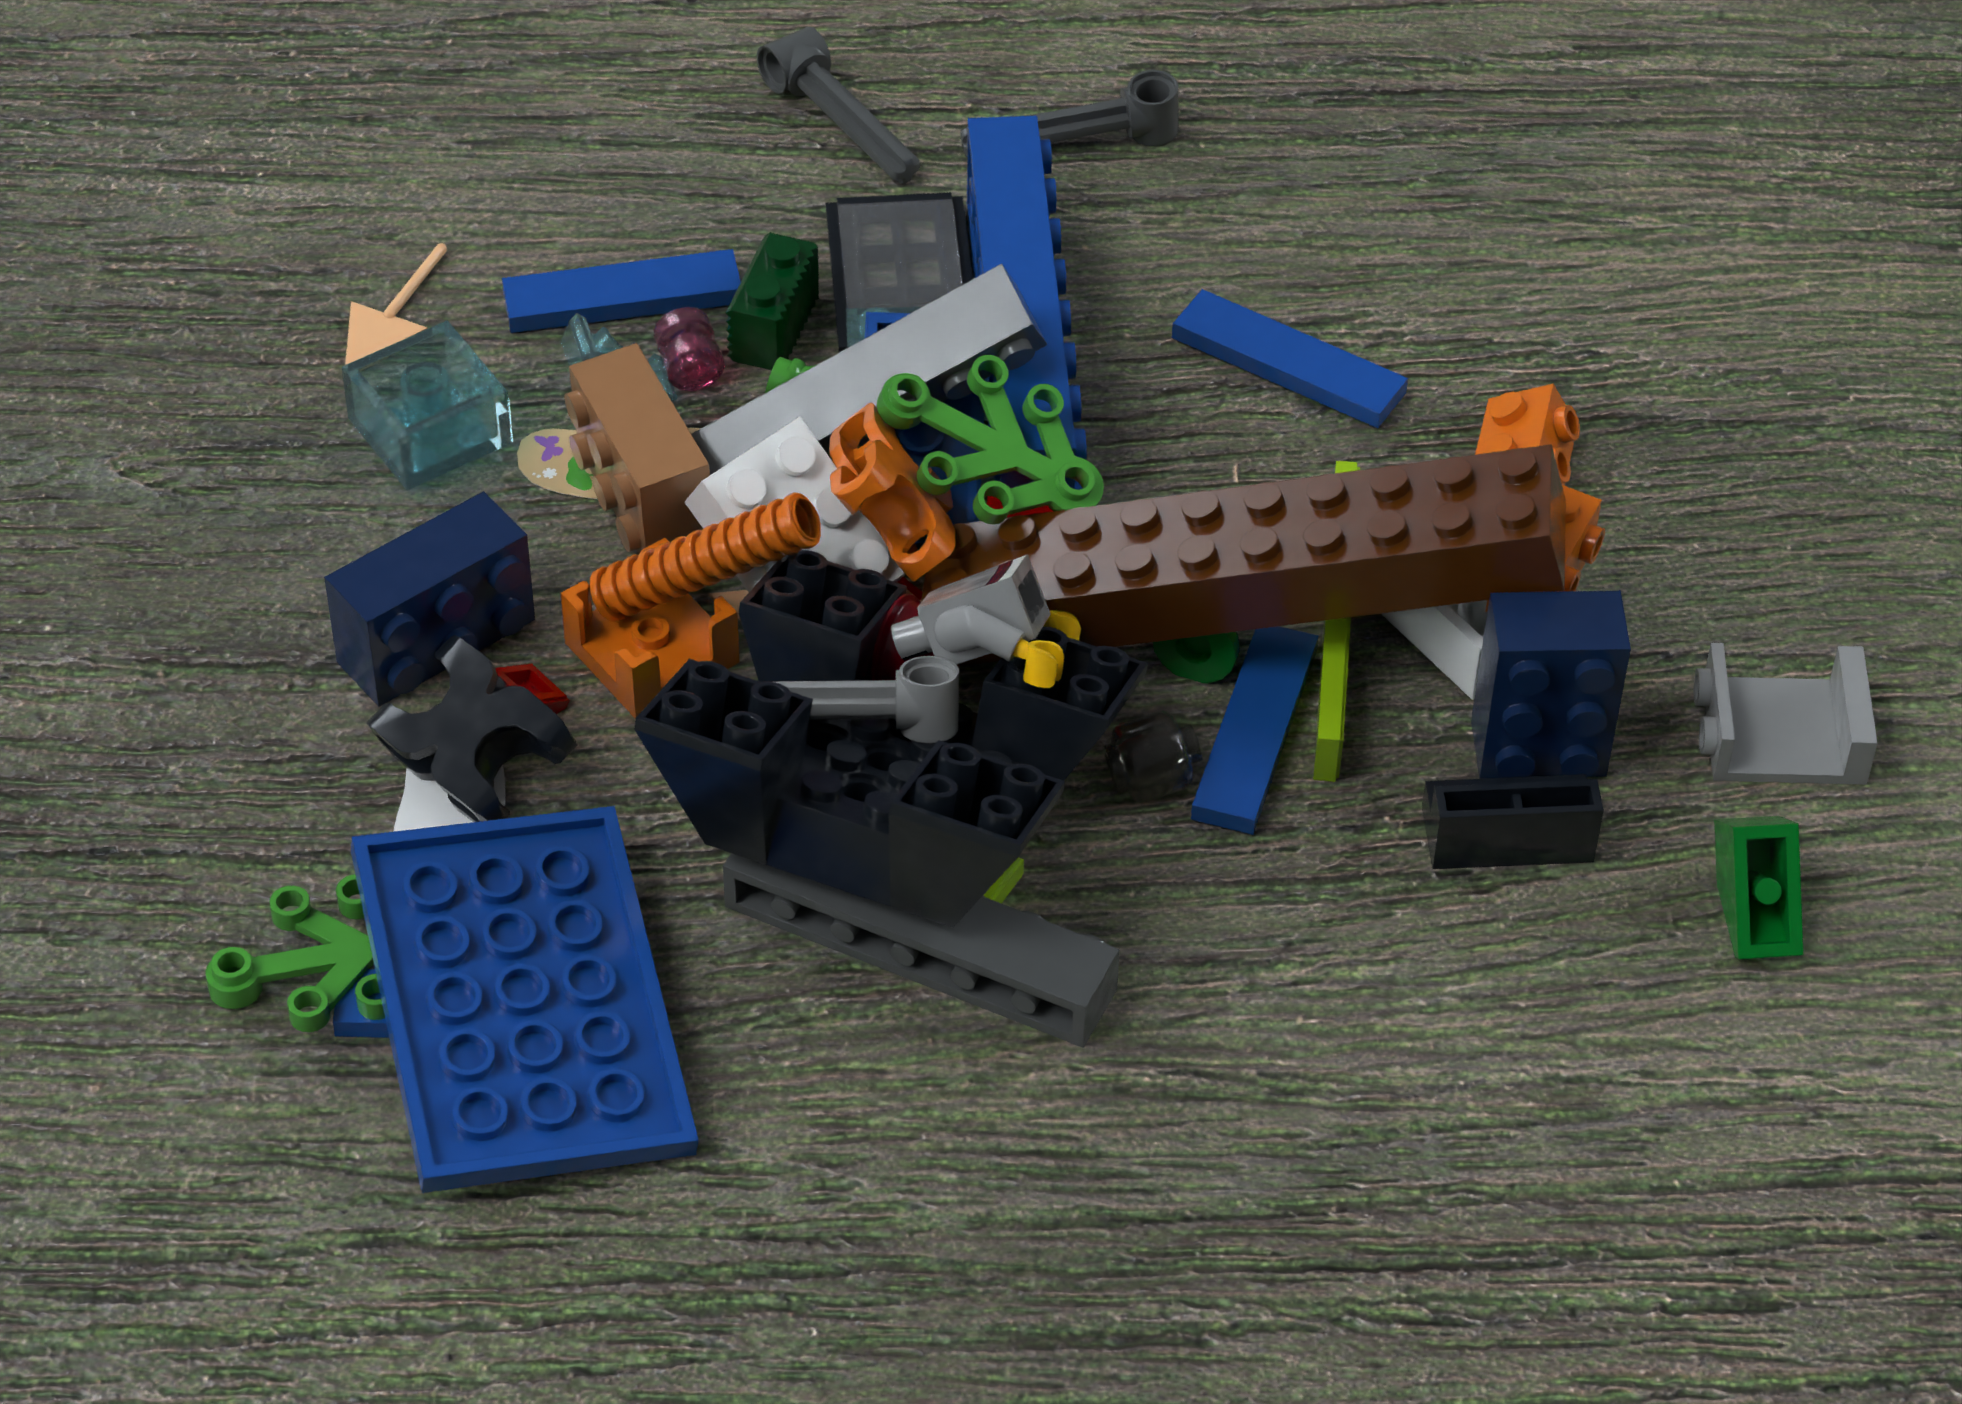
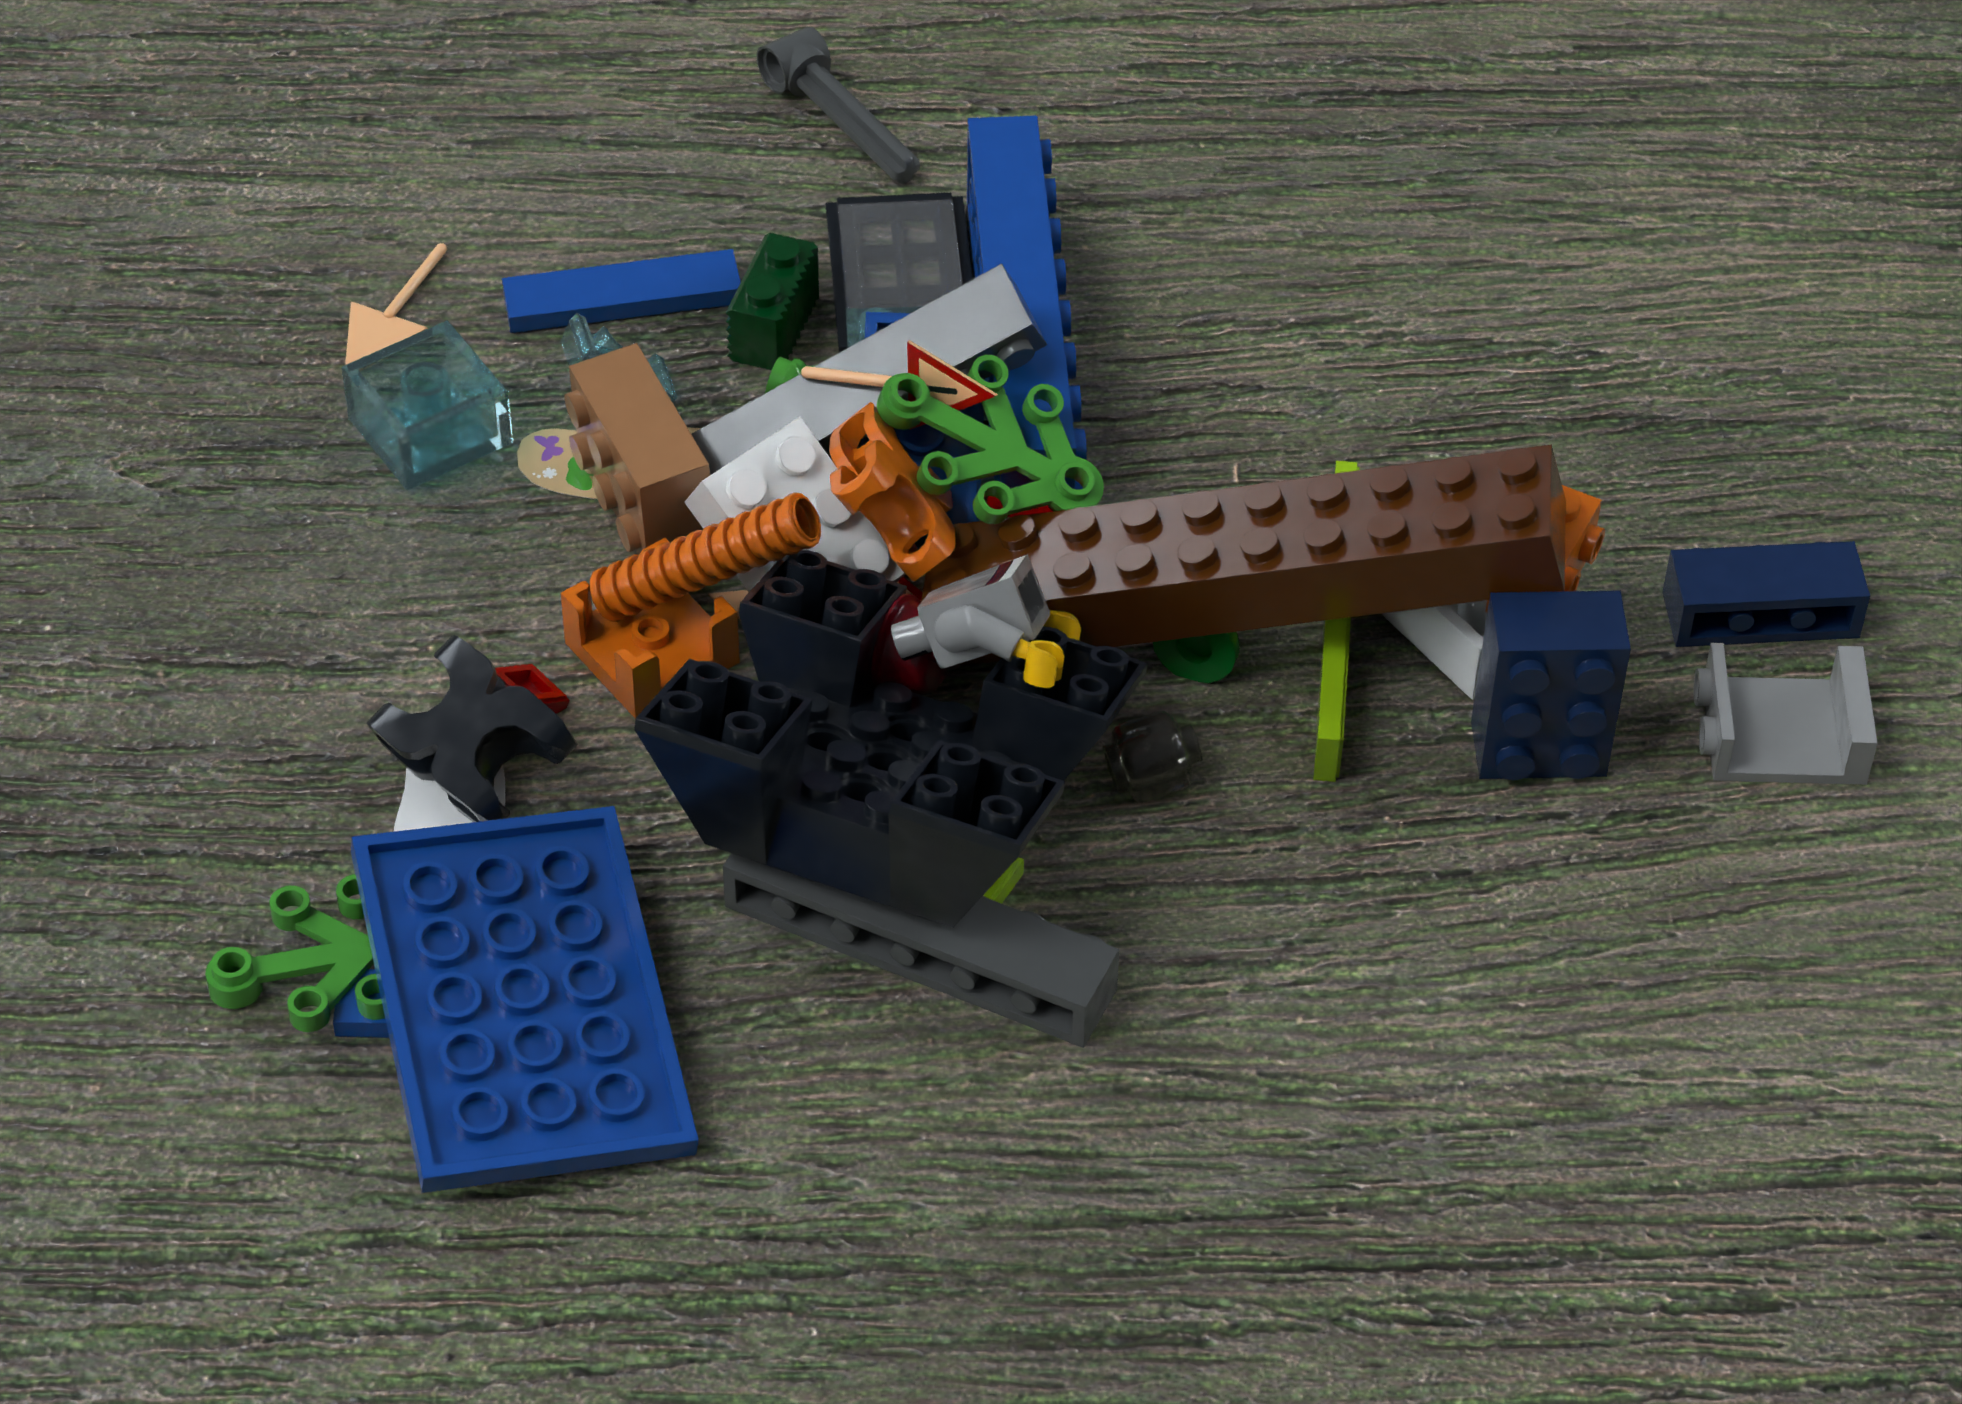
dark blue brick [324,491,535,707] -> none
clear pink wheel [654,307,725,391] -> none
light grey axle [776,656,959,743] -> none
dark grey axle [960,70,1179,157] -> none
blue tile [1172,289,1408,428] -> none
blue tile [1191,626,1319,835] -> none
black piece [1422,774,1604,869] -> none
orange bracket [1475,383,1580,486] -> none
green slope [1714,816,1804,959] -> none
none -> light nougat piece [801,340,998,430]
none -> dark blue brick [1662,541,1870,647]

